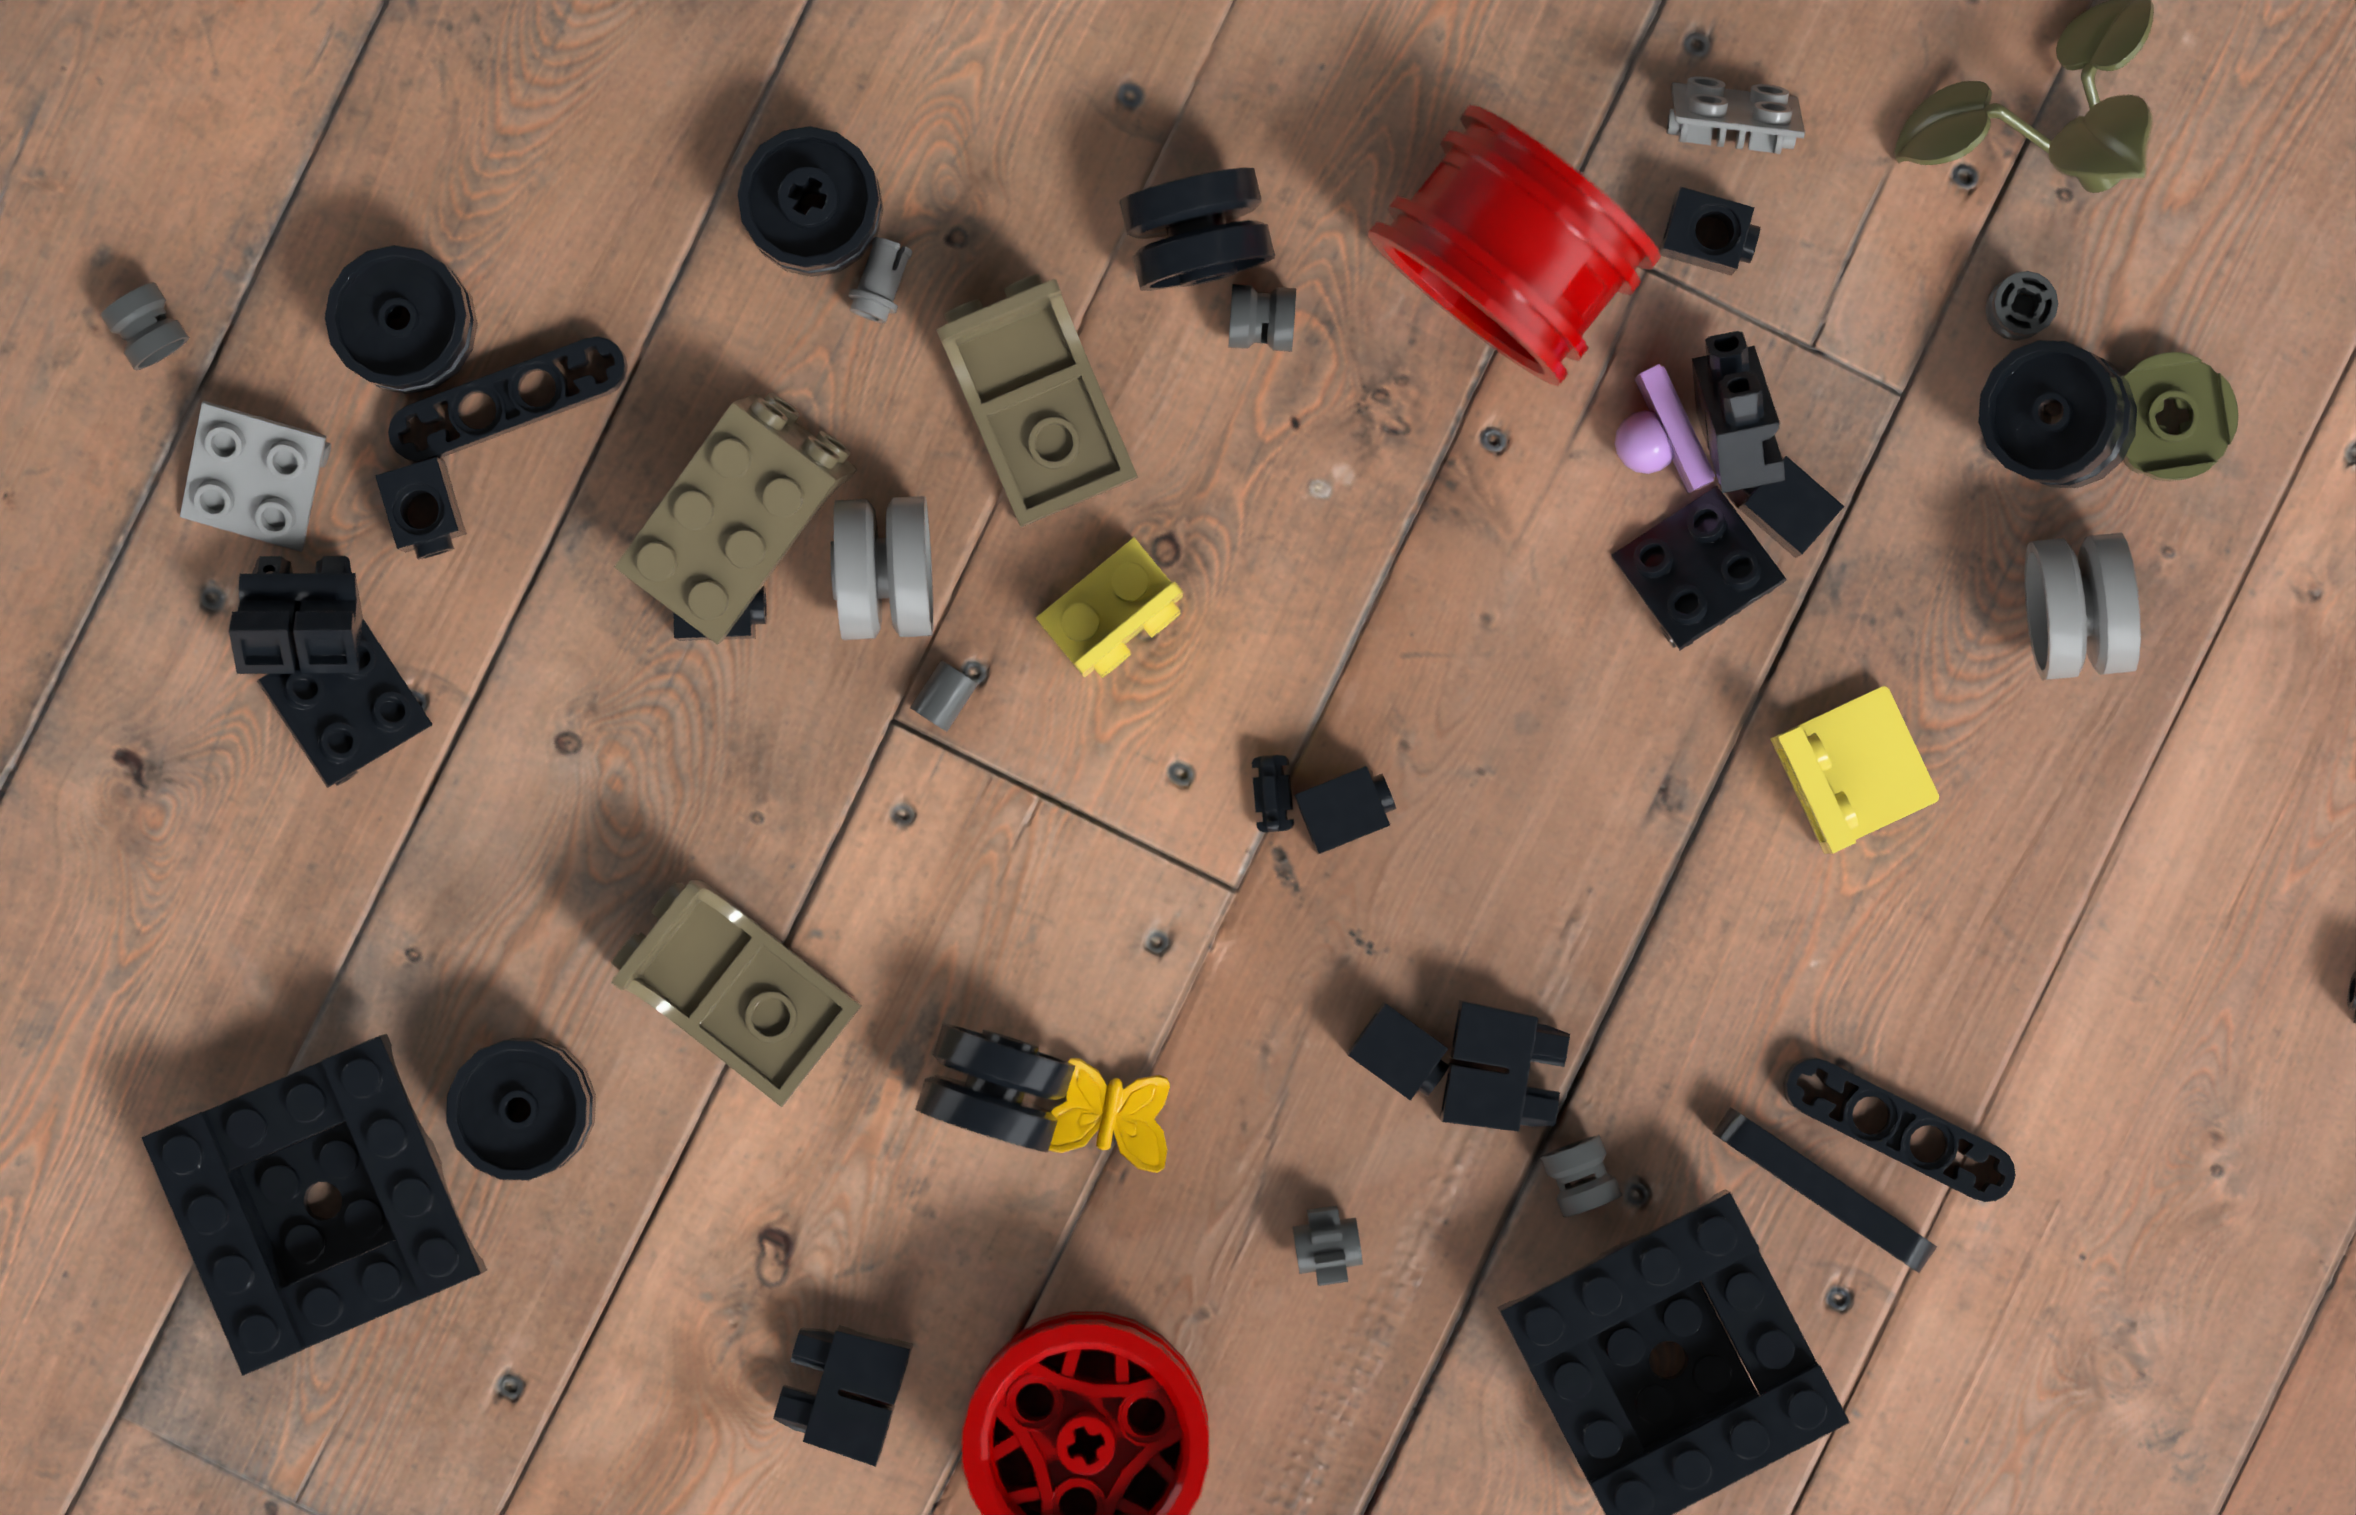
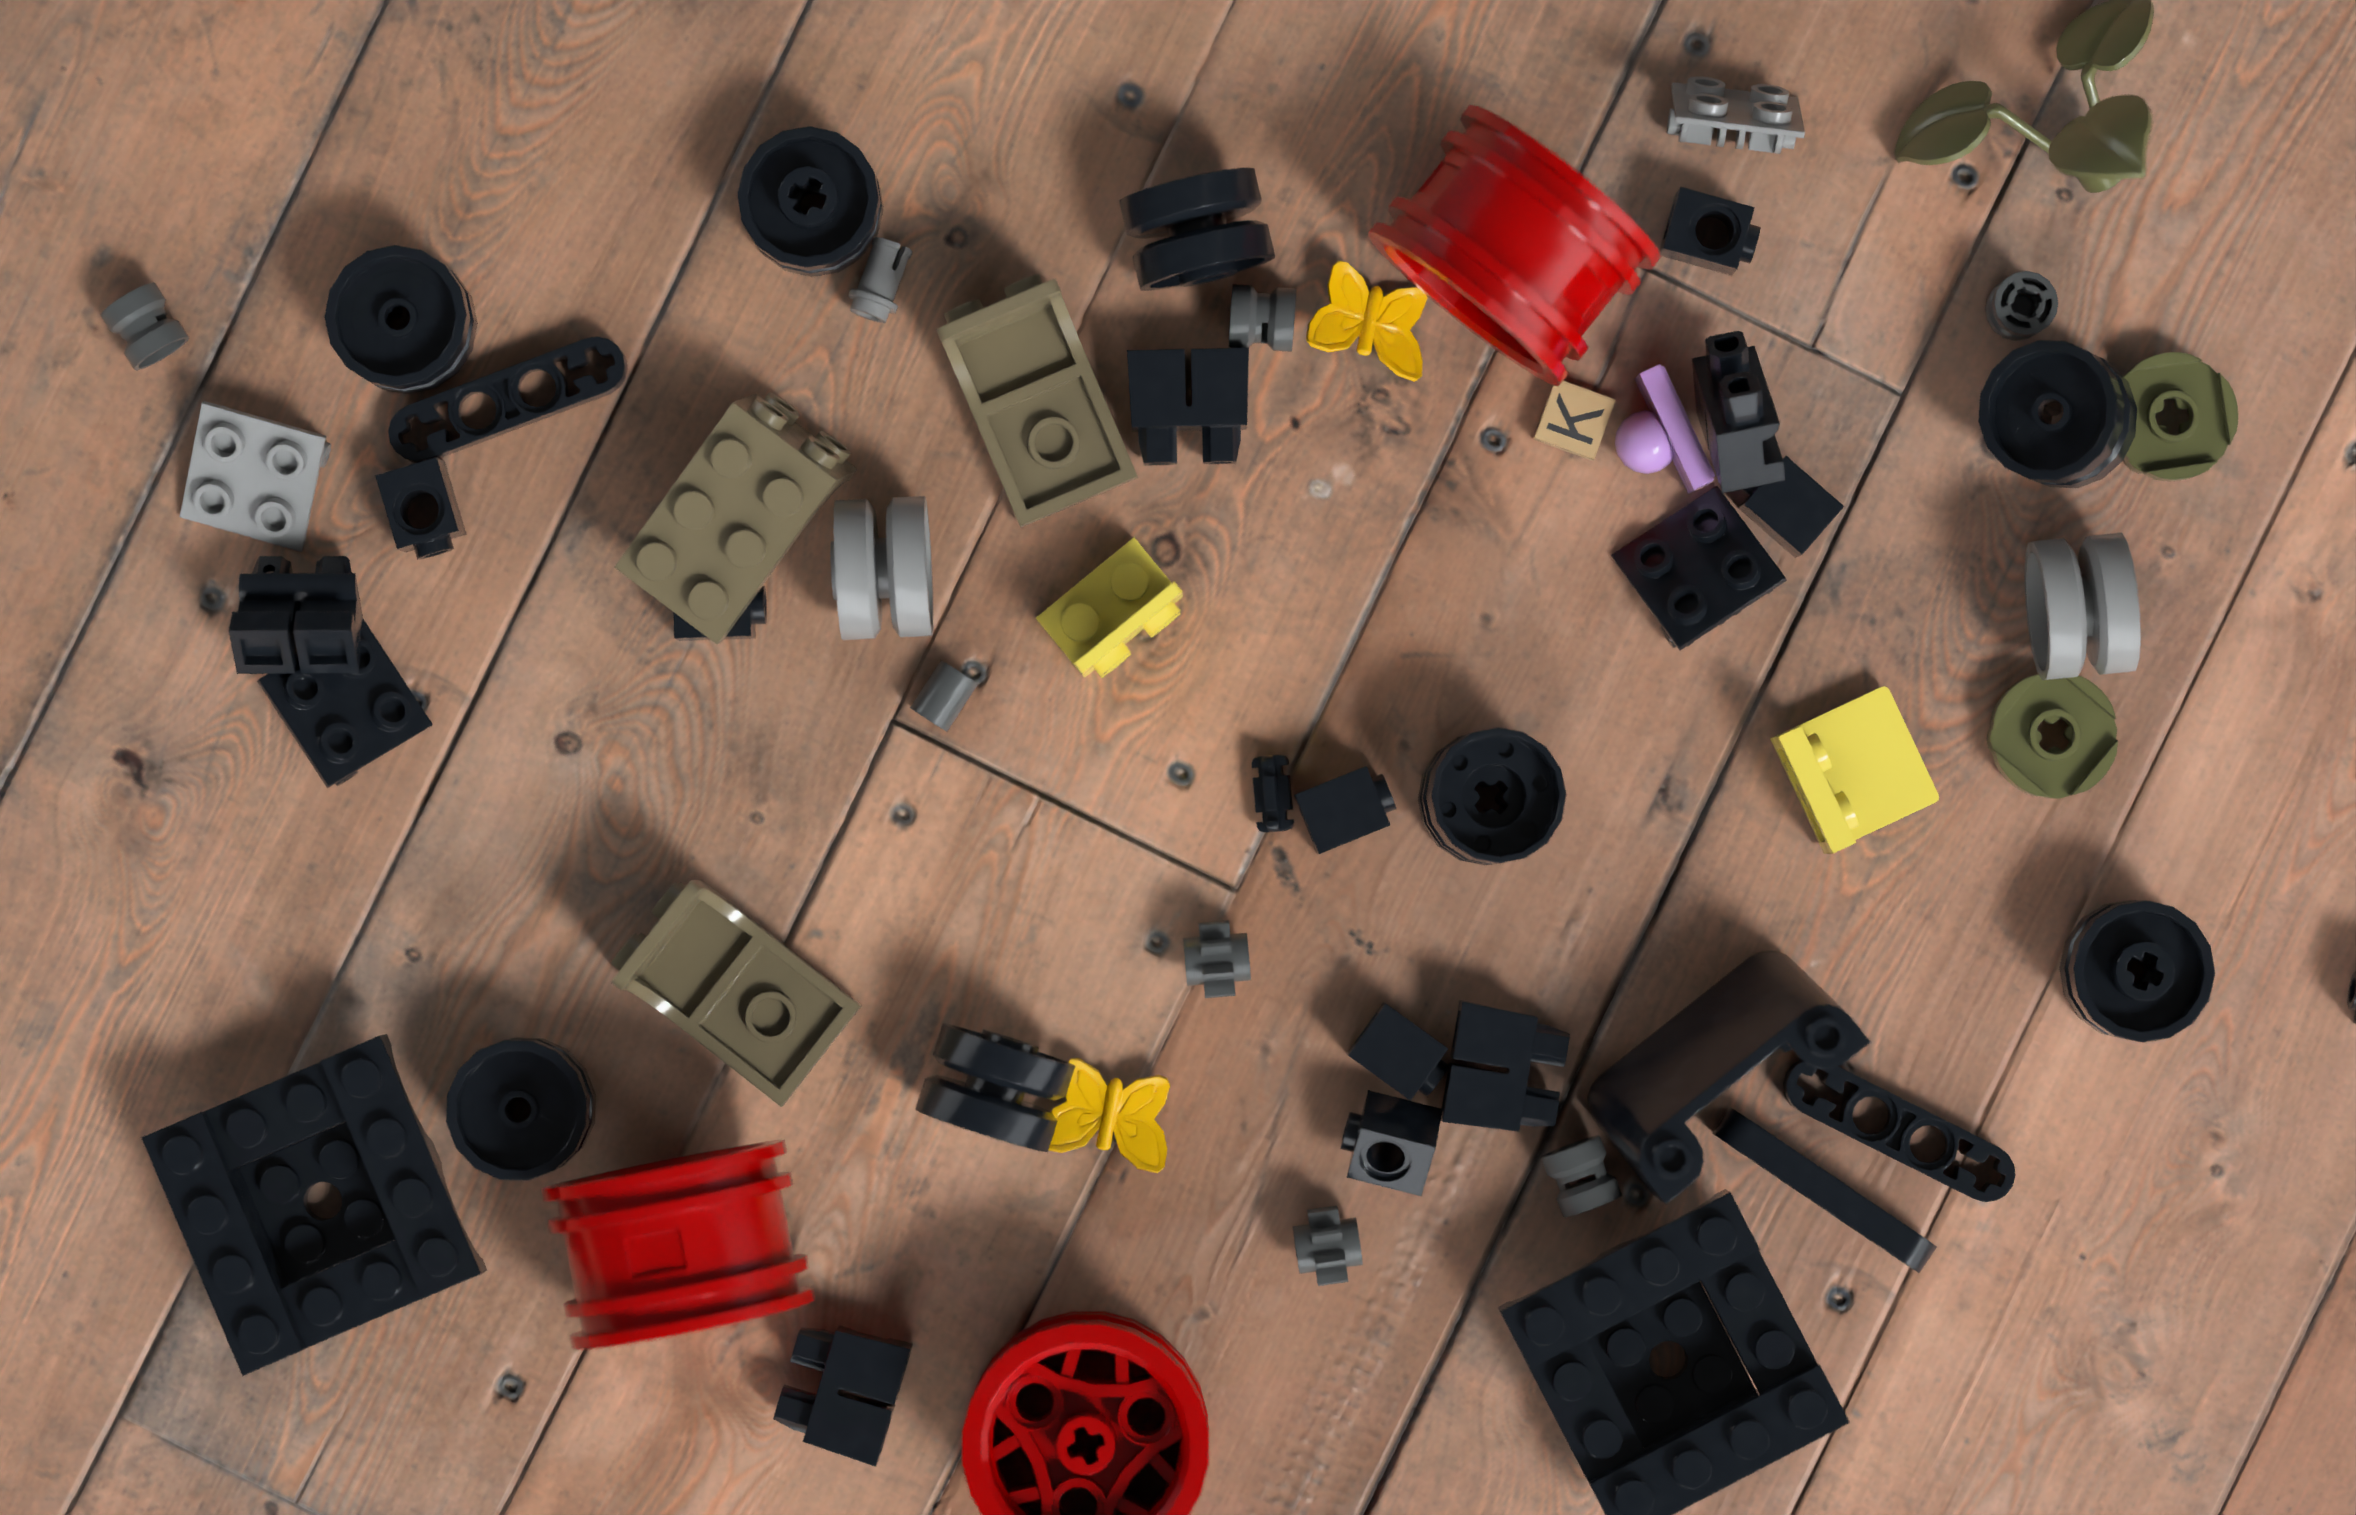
none -> red wheel [541,1140,815,1350]
none -> black hips [1127,348,1249,466]
none -> dark grey gear [1183,920,1251,998]
none -> yellow piece [1306,260,1427,382]
none -> black brick [1340,1090,1443,1196]
none -> black wheel [1418,727,1567,865]
none -> tan tile [1533,381,1616,461]
none -> black windscreen [1587,951,1871,1204]
none -> olive plate [1987,674,2118,799]
none -> black wheel [2059,900,2215,1043]

